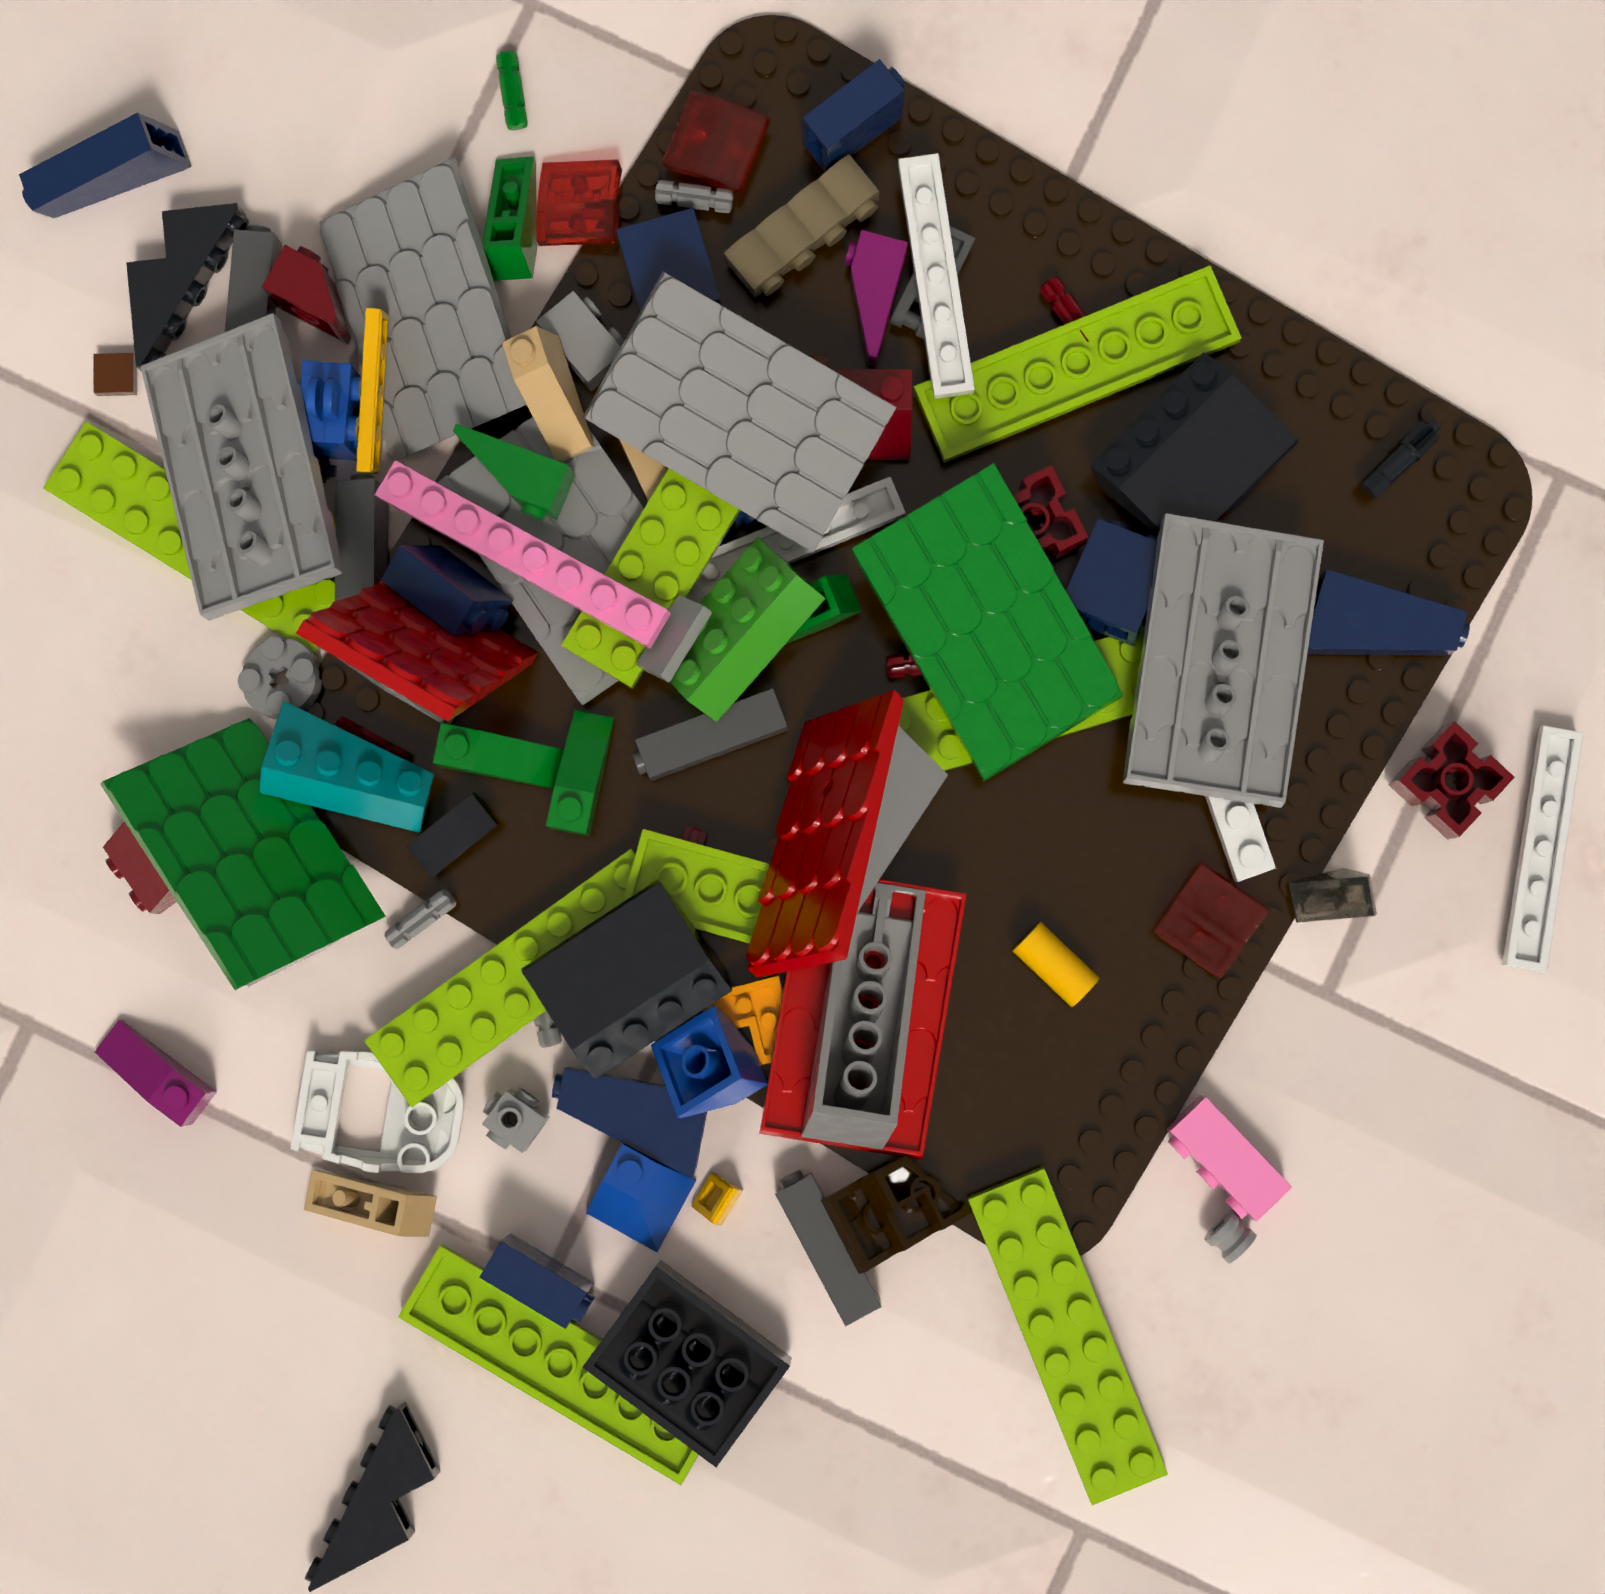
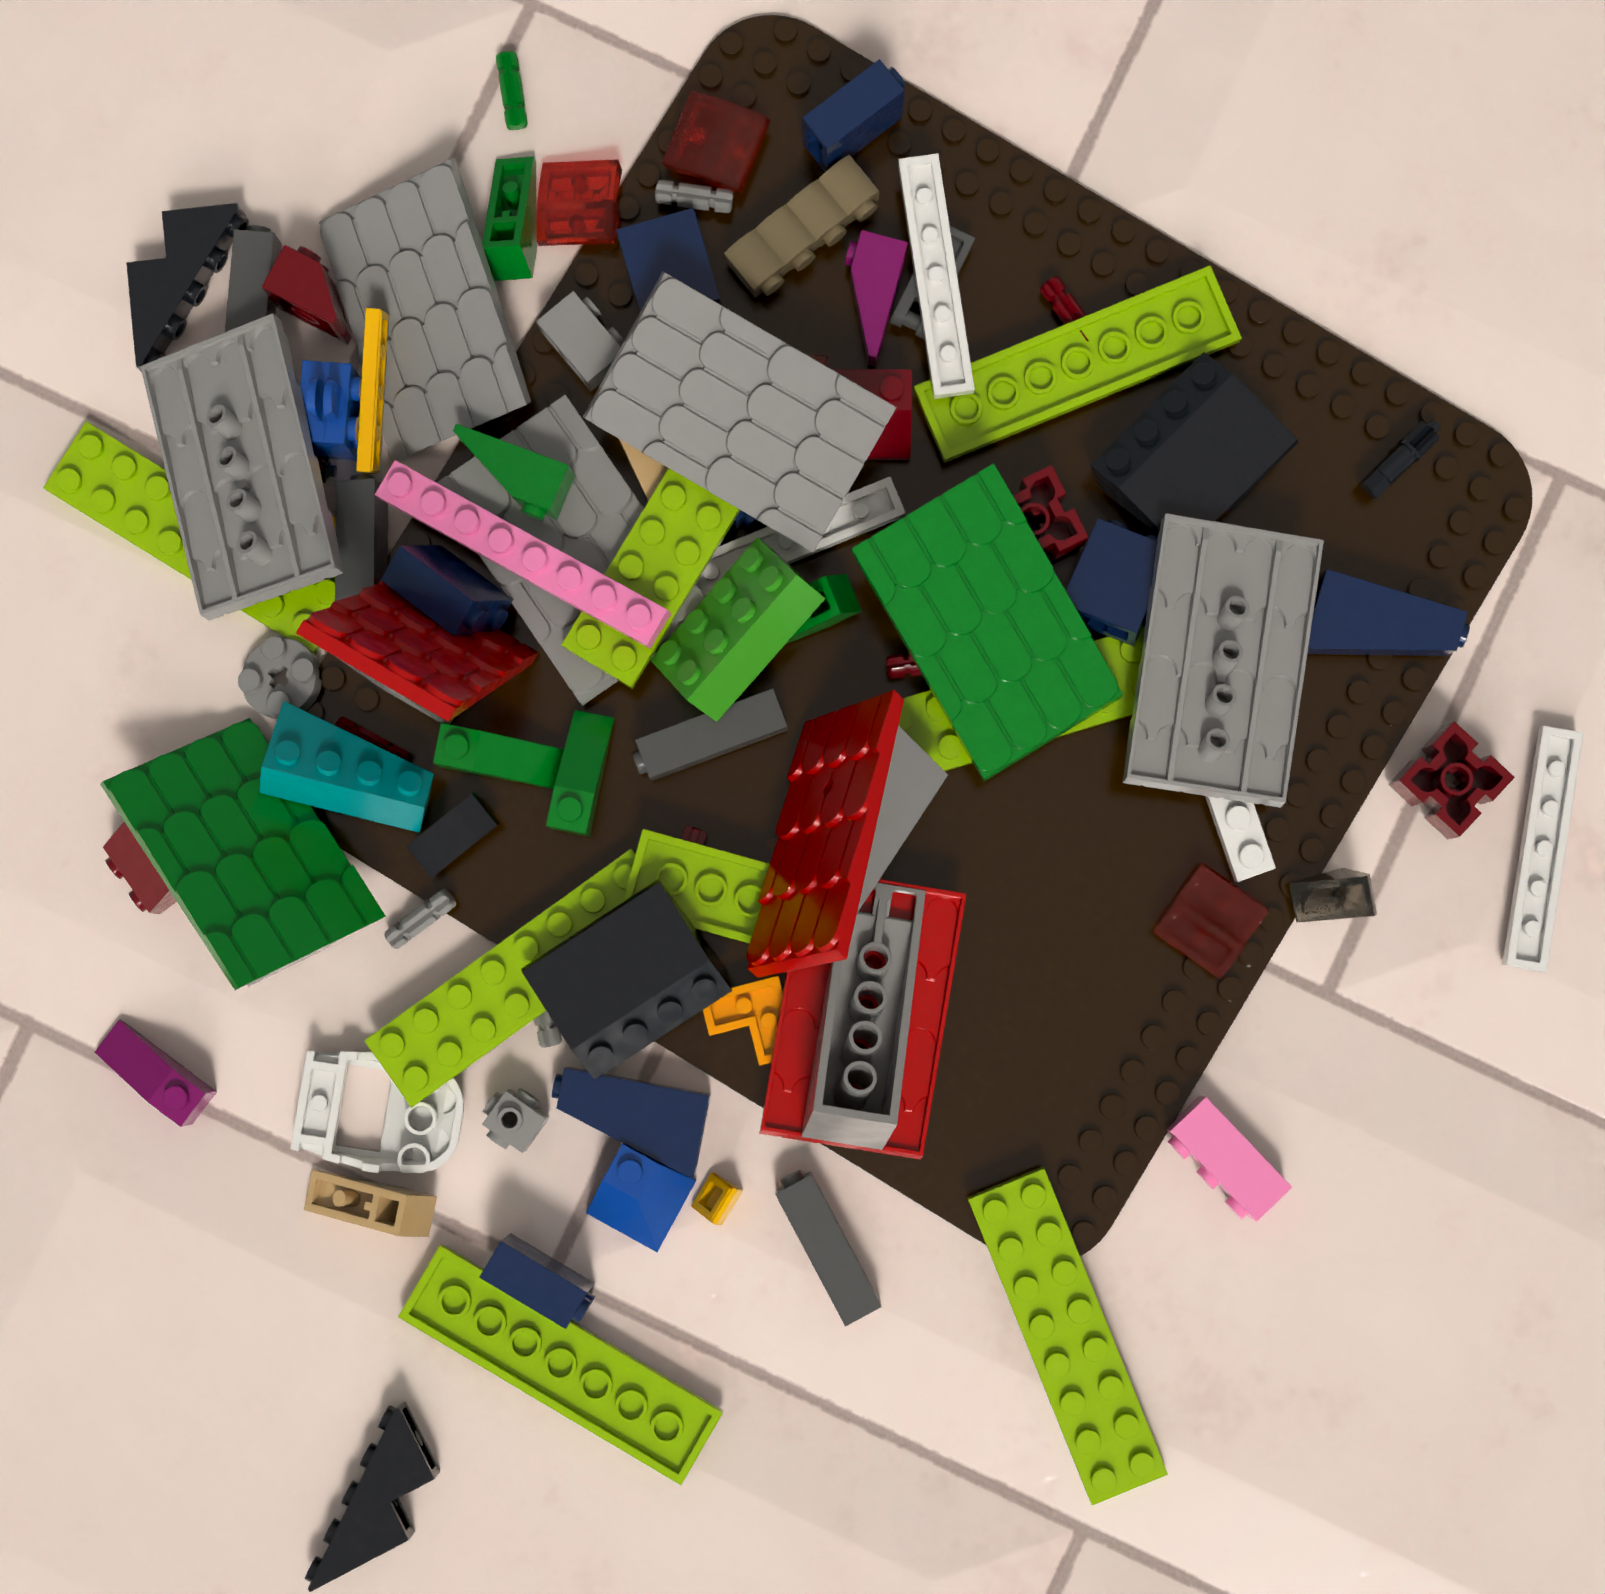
dark blue slope [19,112,192,218] -> none
reddish brown tile [93,353,137,396] -> none
tan slope [502,326,594,462] -> none
black slope [582,1259,792,1467] -> none
light grey tile [636,595,712,682] -> none
blue slope [651,1005,768,1118] -> none
dark brown slope [821,1155,972,1274] -> none
yellow brick [1012,921,1100,1007] -> none
light grey wheel [1204,1211,1257,1264] -> none

